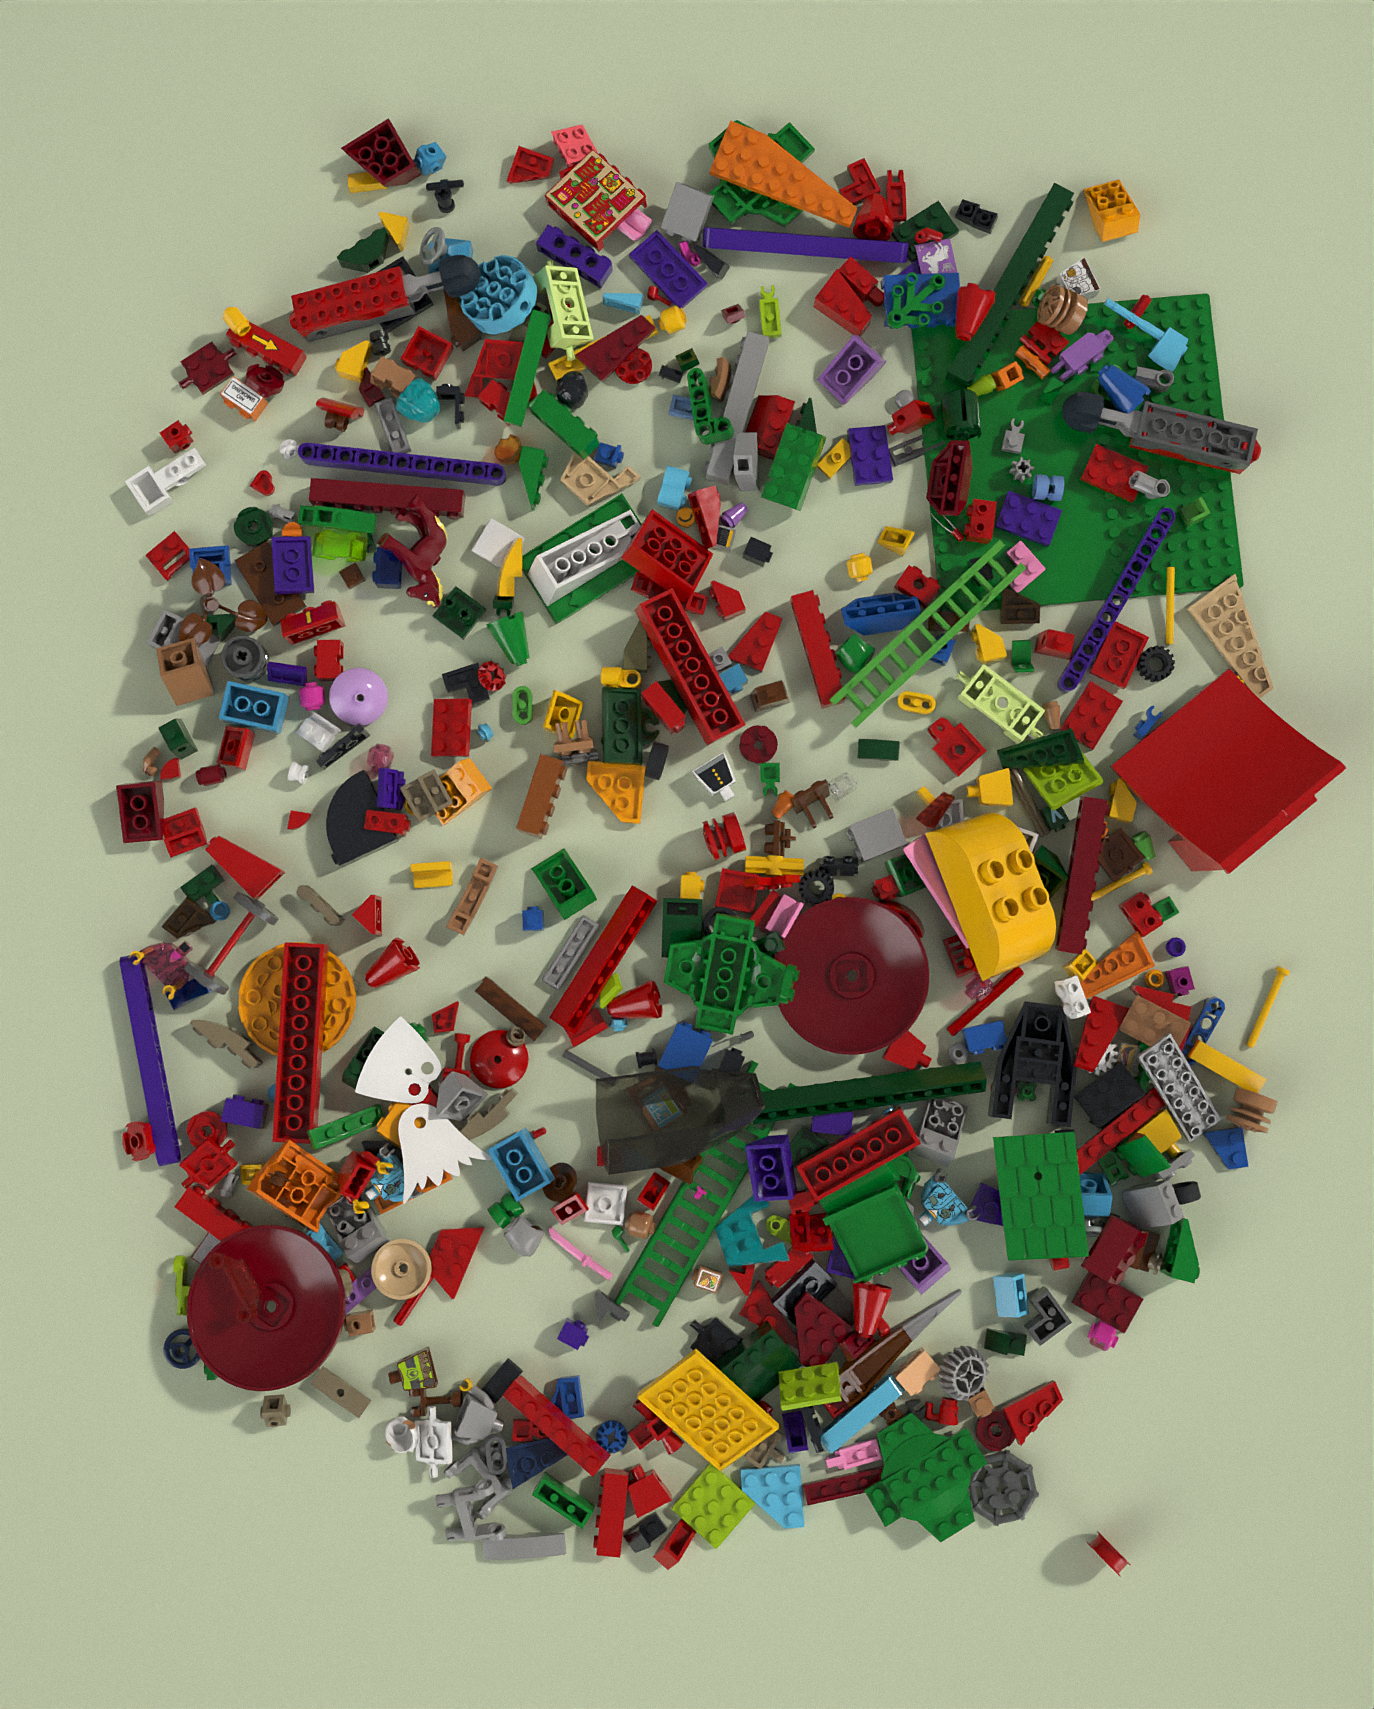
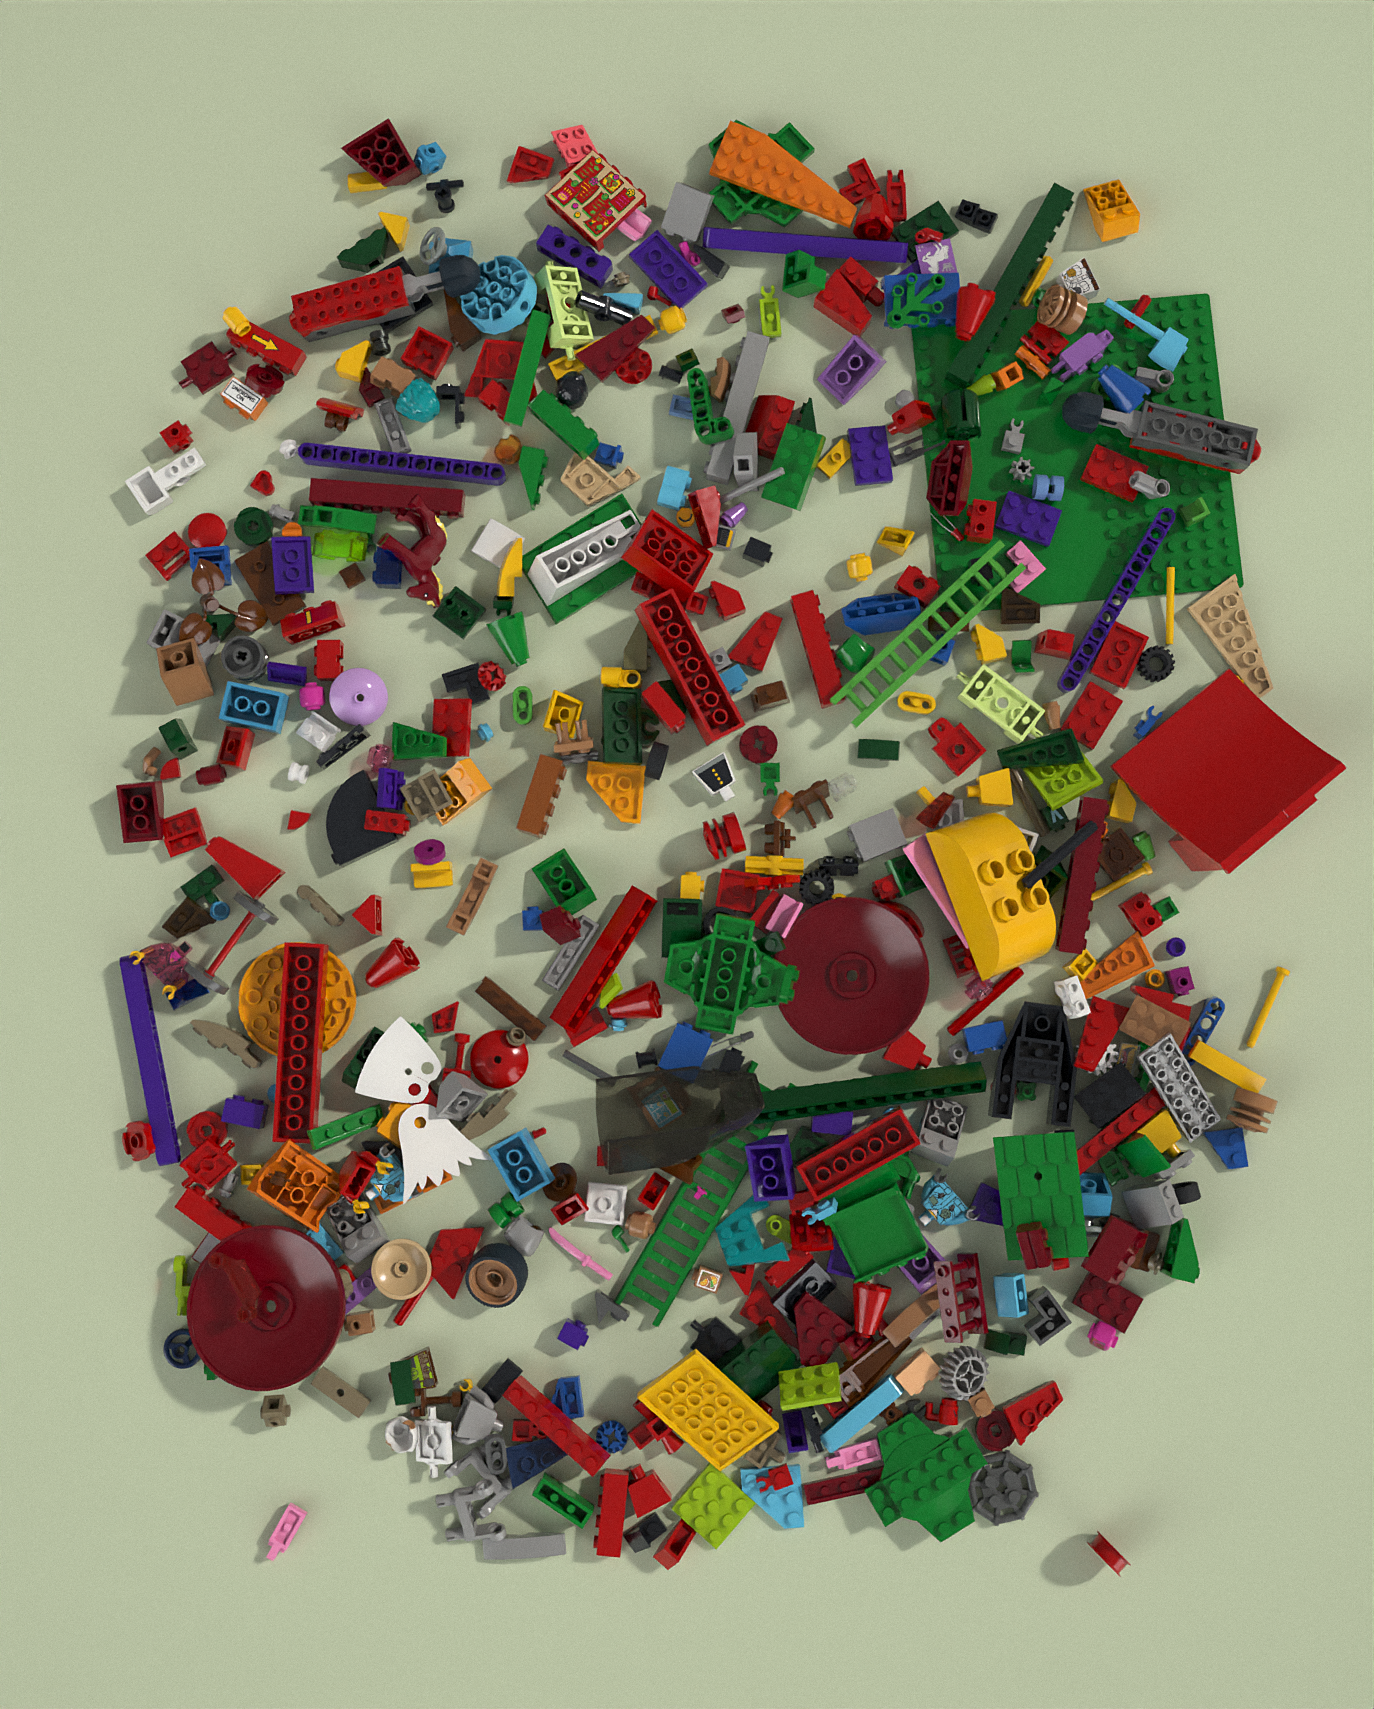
none -> red dish [188,513,227,548]
none -> bright pink hinge [266,1503,308,1561]
none -> dark green slope [390,1359,416,1406]
none -> green wing [391,722,447,761]
none -> magenta piece [414,839,446,865]
none -> wheel [465,1243,528,1308]
none -> dark red brick [539,906,581,945]
none -> black piece [574,290,633,325]
none -> dark tan plate [612,272,630,287]
none -> light grey bar [720,467,785,504]
none -> red plate [756,1463,794,1493]
none -> green brick [782,250,826,298]
none -> medium azure plate [802,1197,838,1225]
none -> medium nougat slope [882,1284,940,1348]
none -> dark red fence [934,1253,989,1343]
none -> dark red brick [1016,1221,1053,1270]
none -> black axle [1021,821,1098,889]

